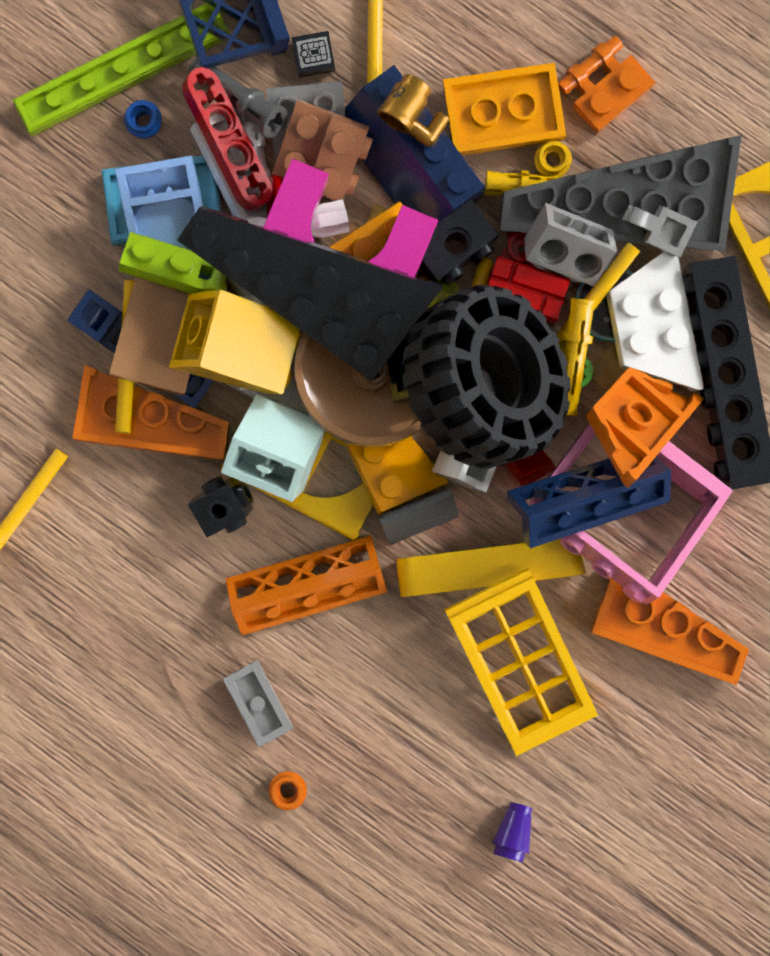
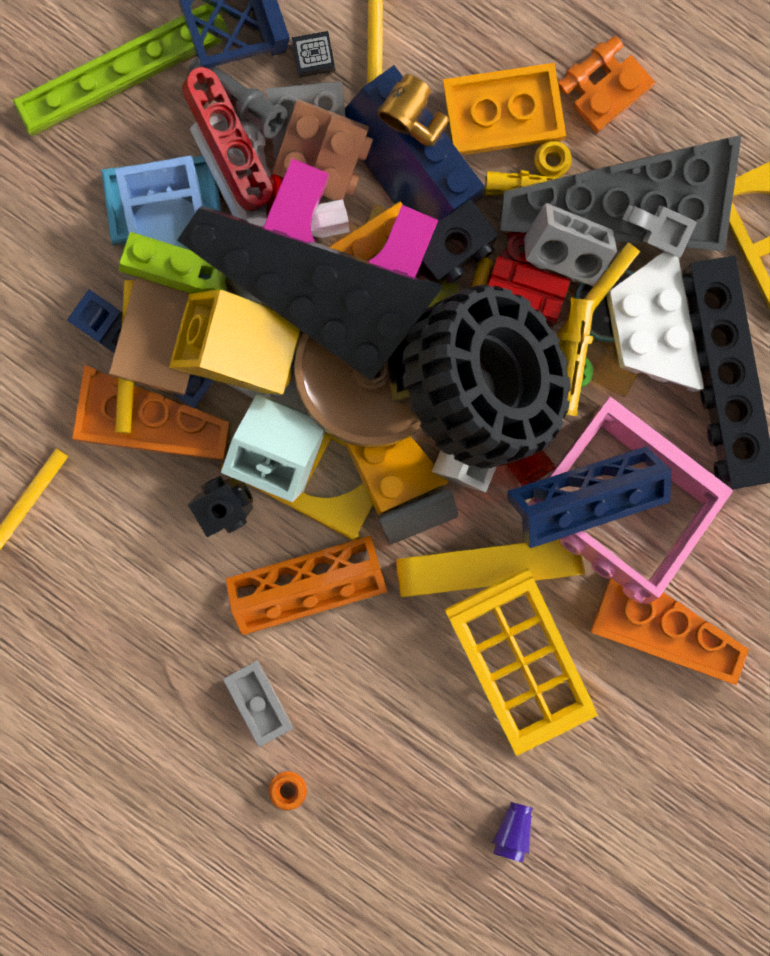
blue plate [124,100,162,139] -> none
orange wing [586,367,704,488] -> none

